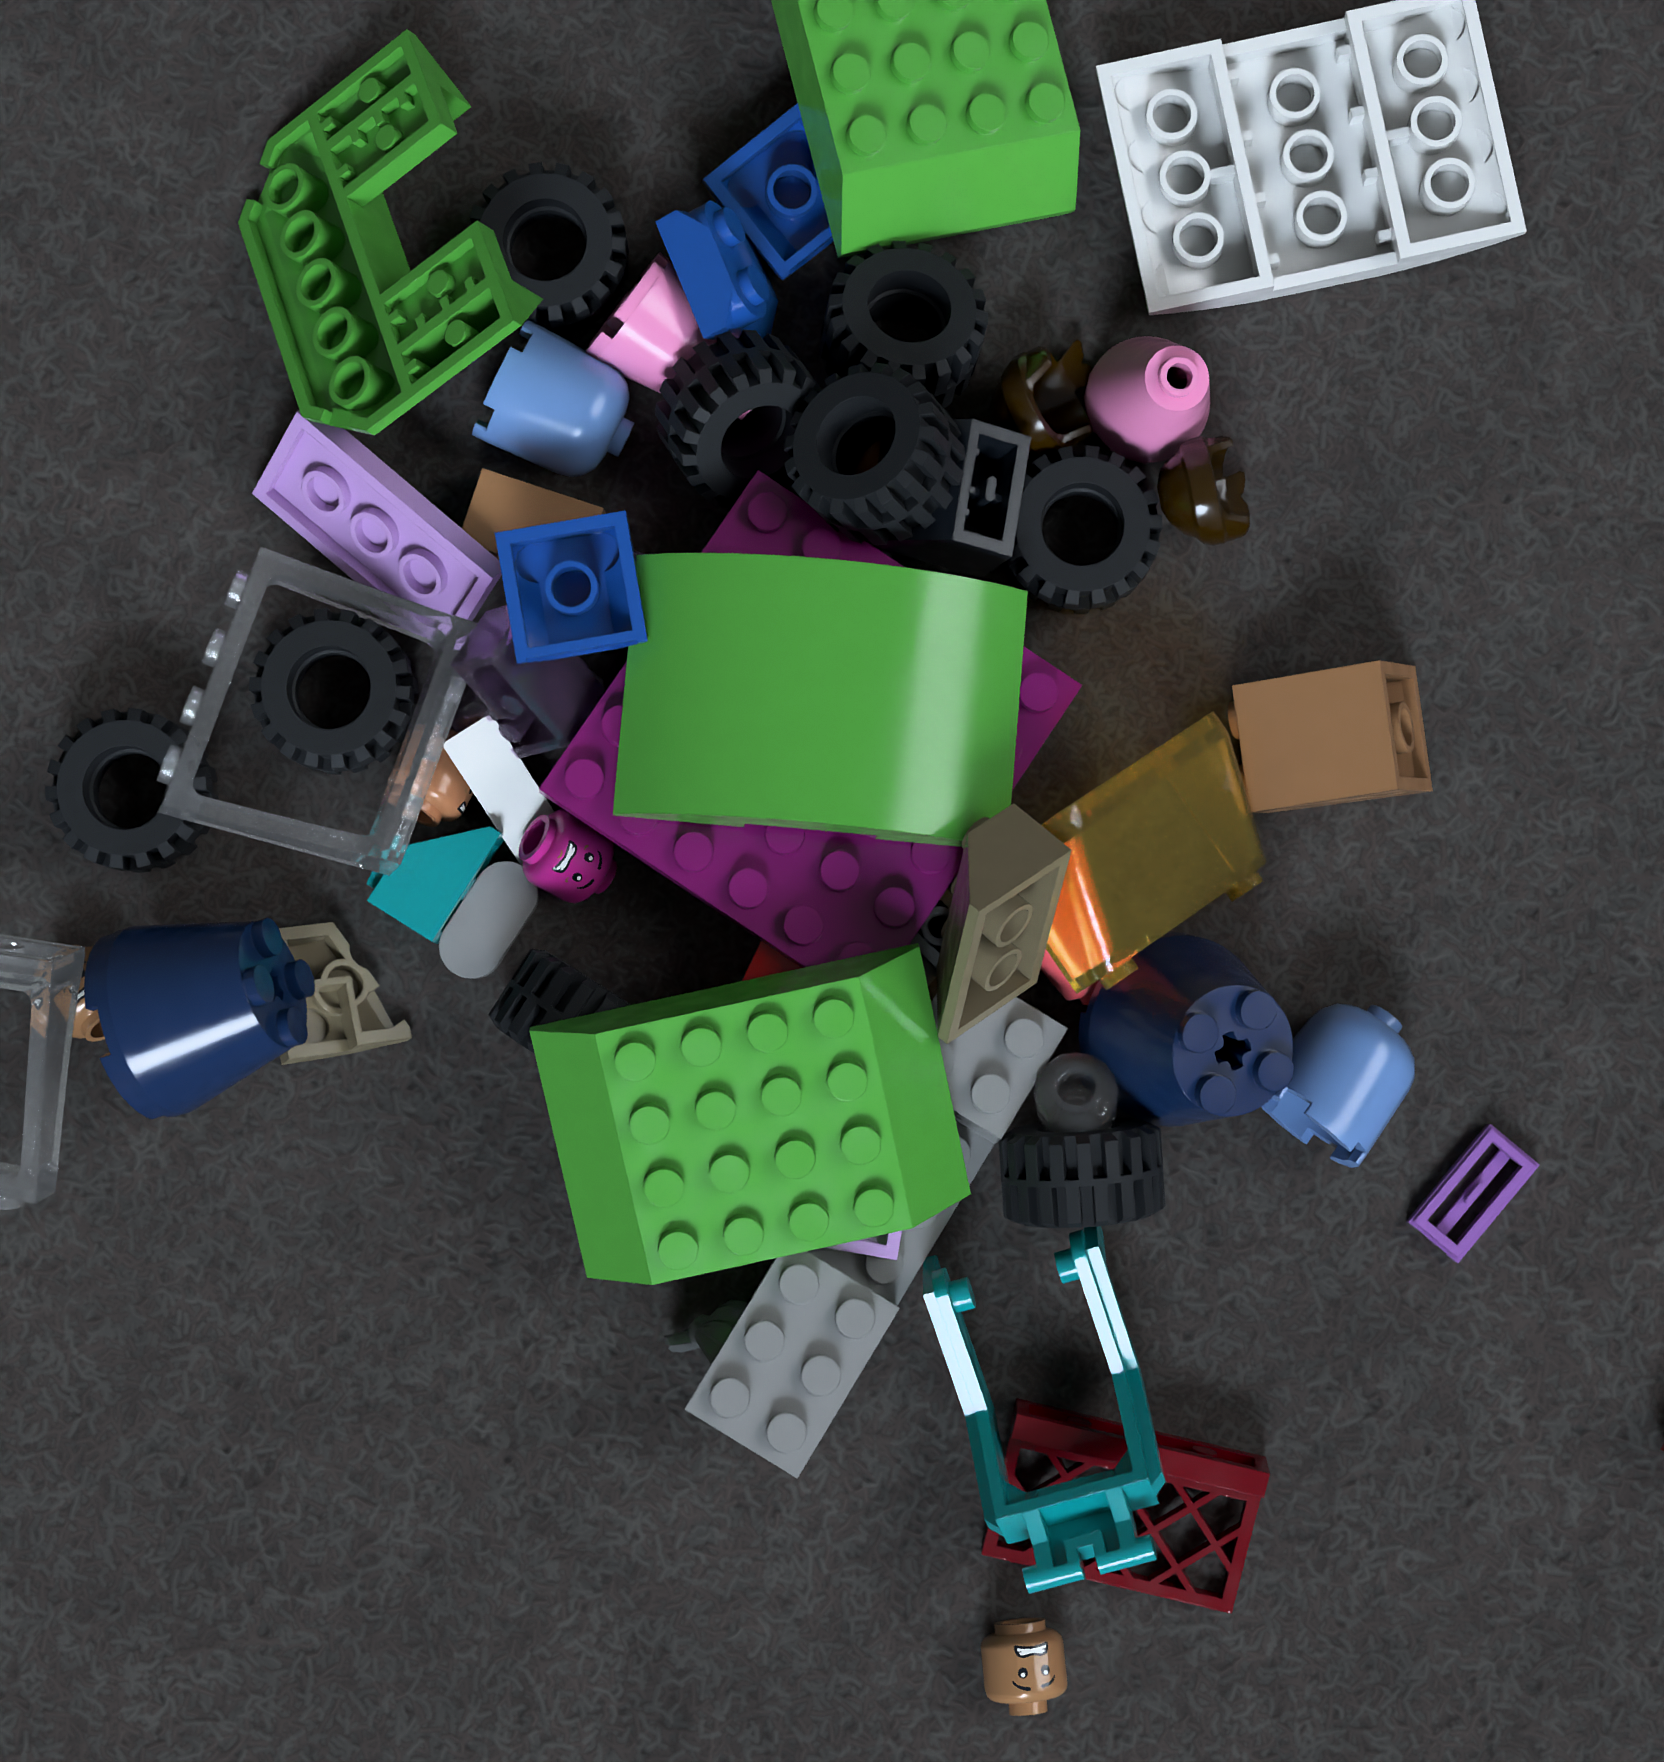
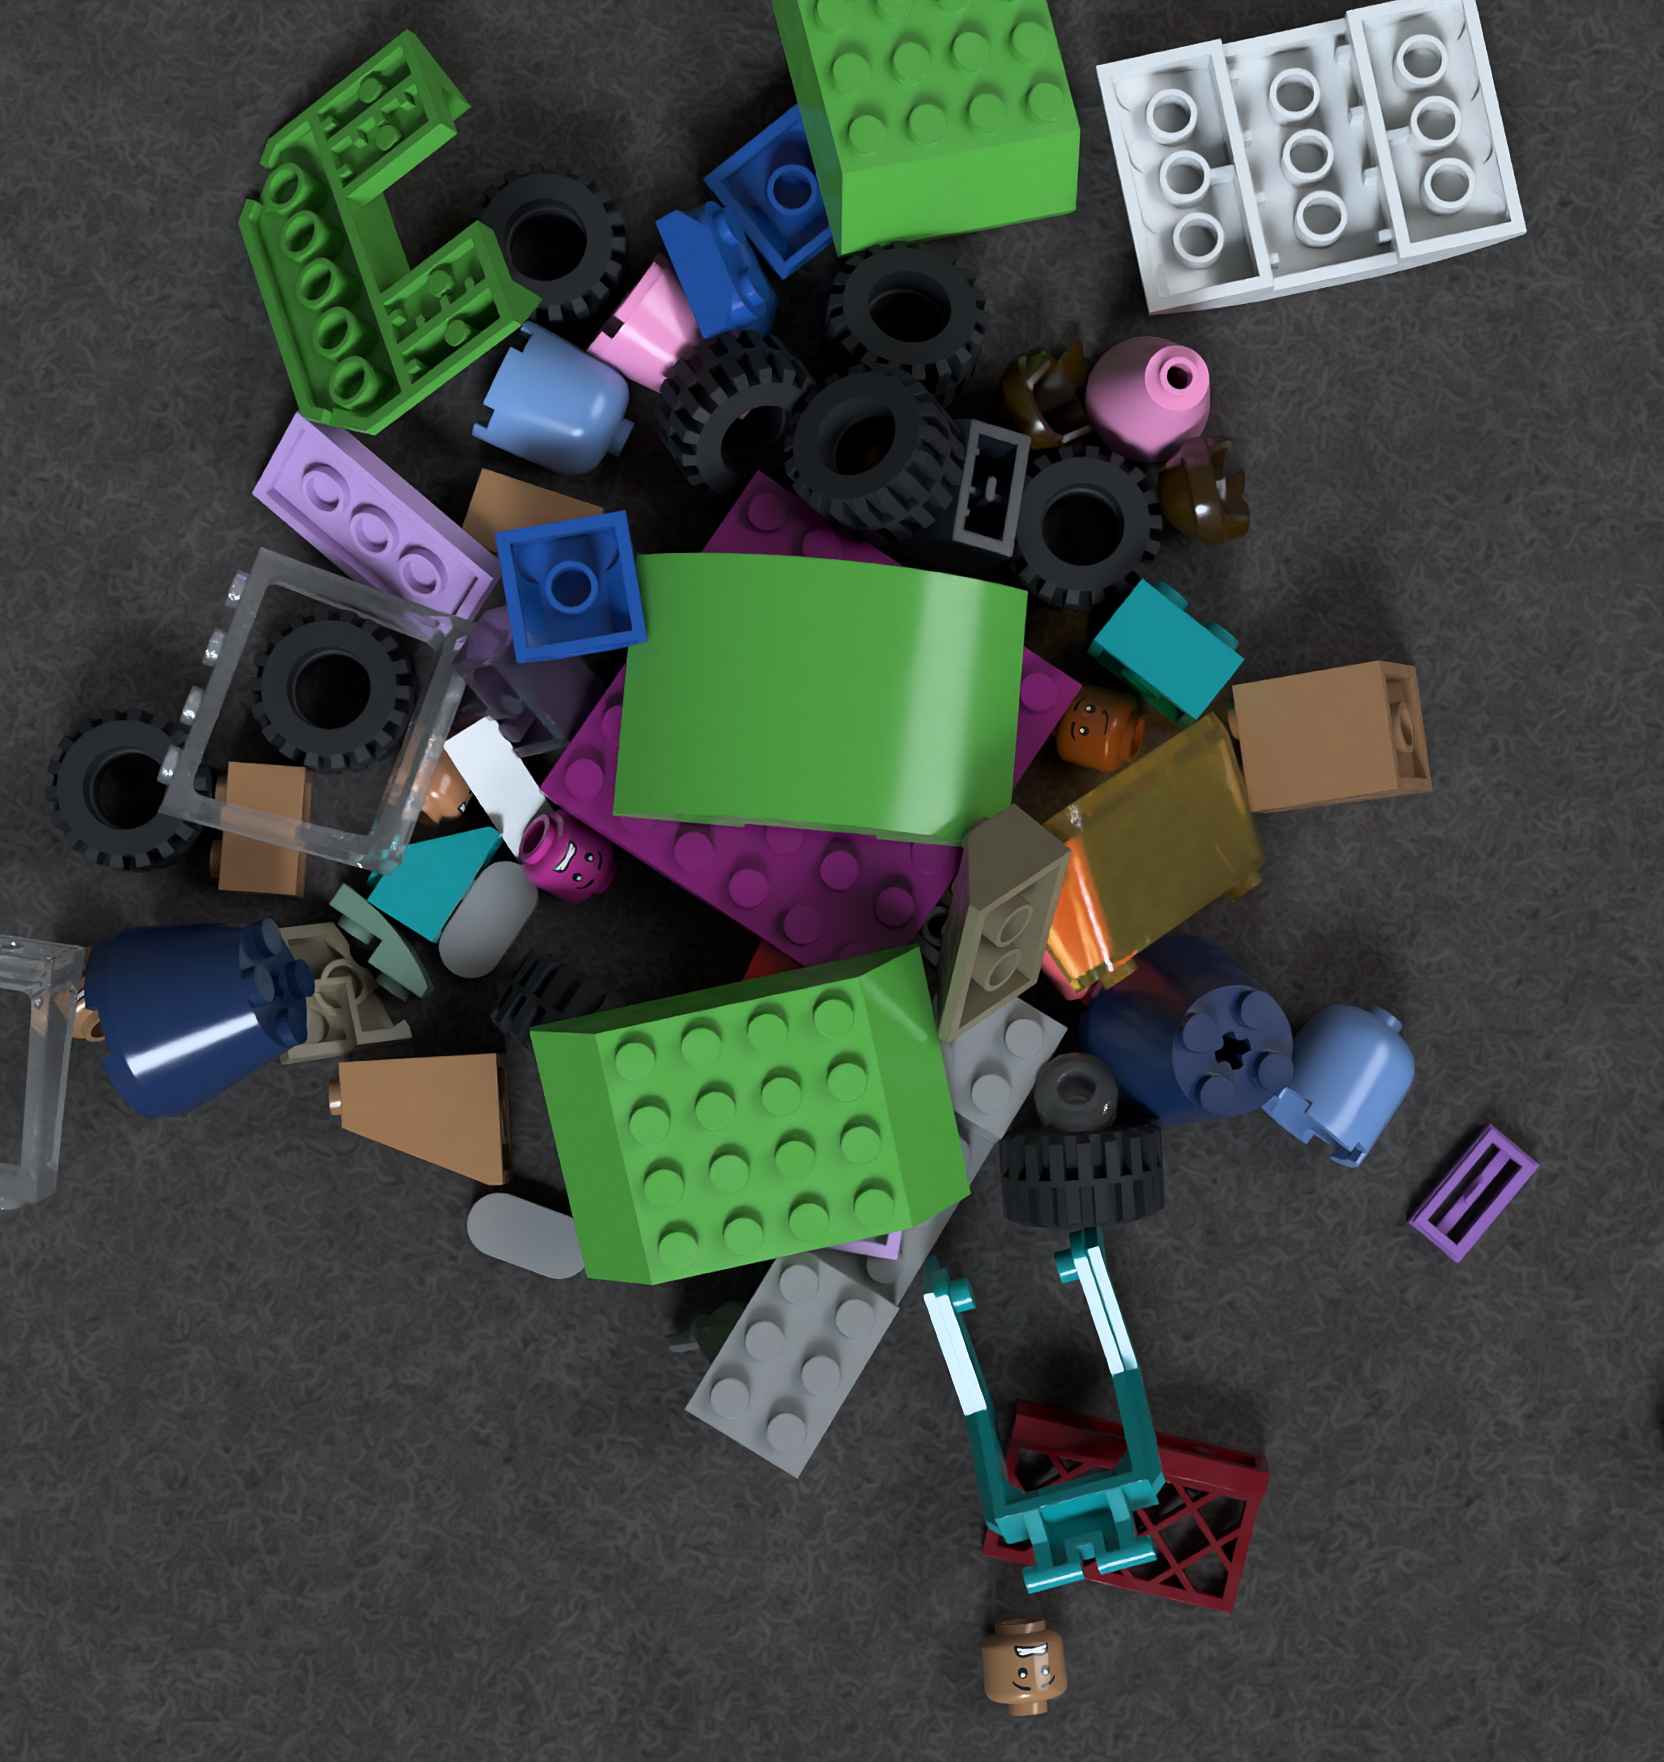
none -> medium nougat brick [210,762,314,898]
none -> sand green slope [329,883,434,1002]
none -> medium nougat slope [329,1053,513,1185]
none -> light grey tile [467,1192,584,1279]
none -> dark orange head [1051,682,1146,772]
none -> teal brick [1086,578,1245,732]

